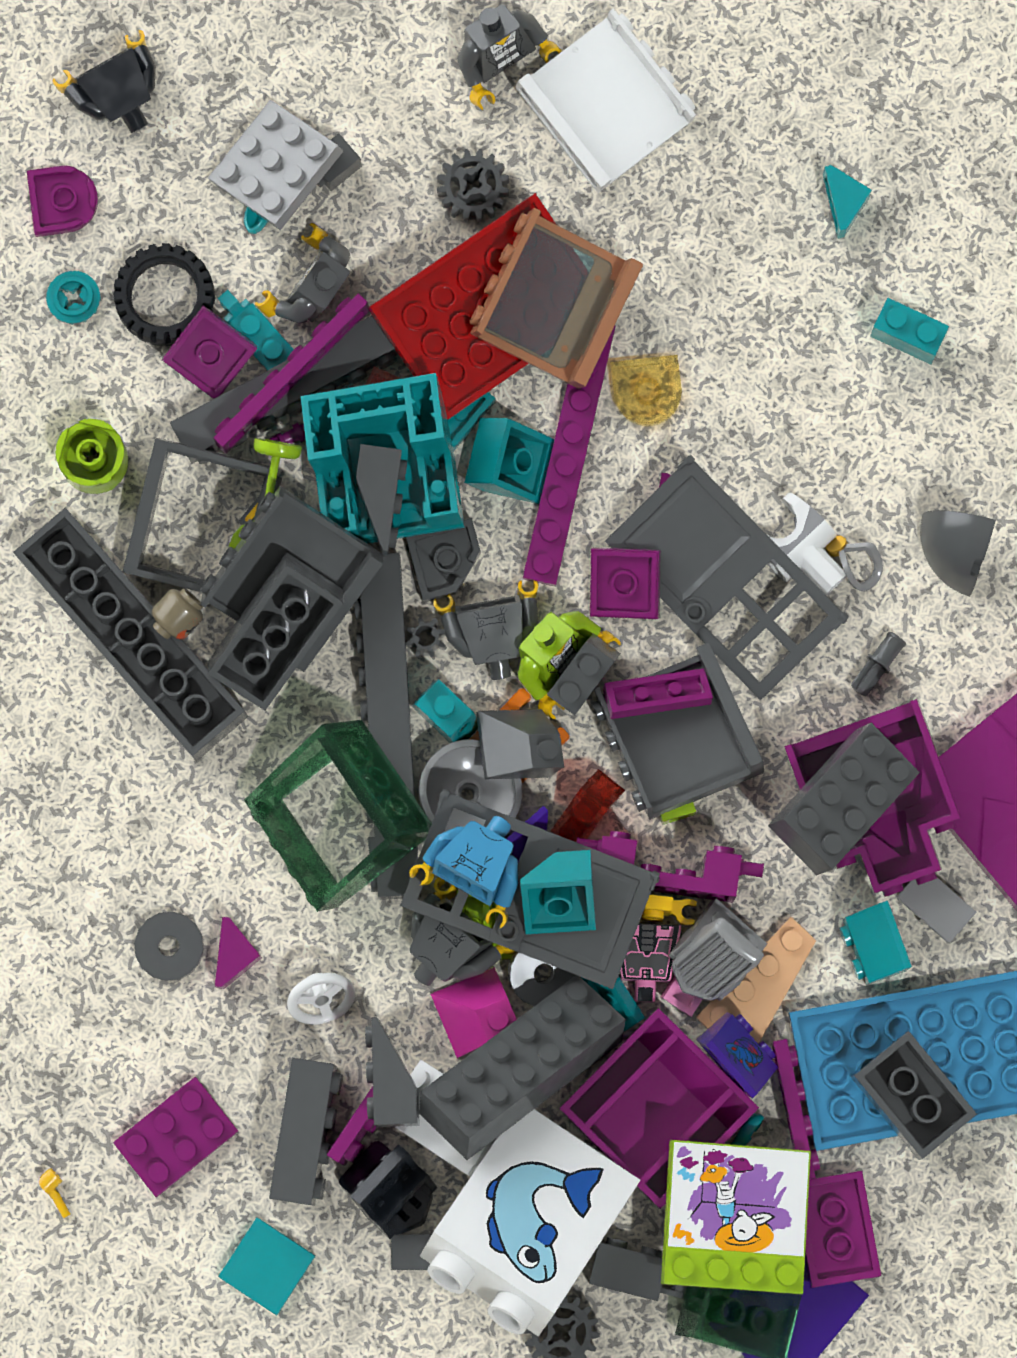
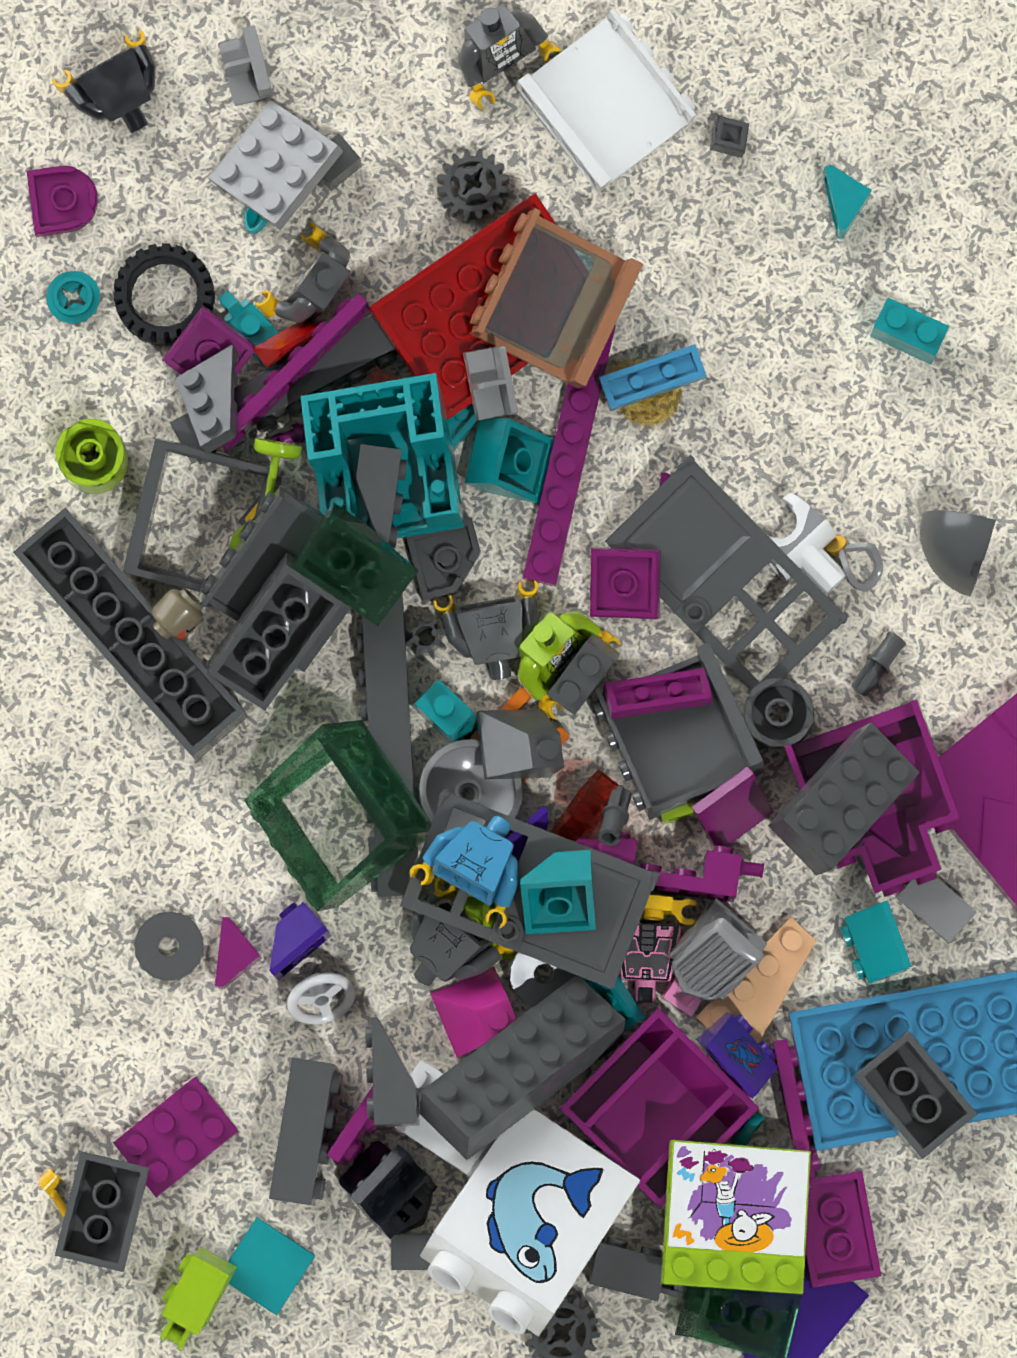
none -> dark grey slope [55,1151,150,1272]
none -> lime brick [160,1246,238,1351]
none -> wing [175,344,239,454]
none -> light grey panel [219,25,273,106]
none -> red slope [254,321,322,368]
none -> dark purple slope [269,902,332,980]
none -> clear green slope [292,502,418,626]
none -> light grey panel [463,346,518,420]
none -> dark grey axle [598,785,632,846]
none -> dark azure plate [599,344,707,412]
none -> magenta tile [692,766,774,847]
none -> dark grey tile [710,115,750,158]
none -> dark grey brick [744,678,814,749]

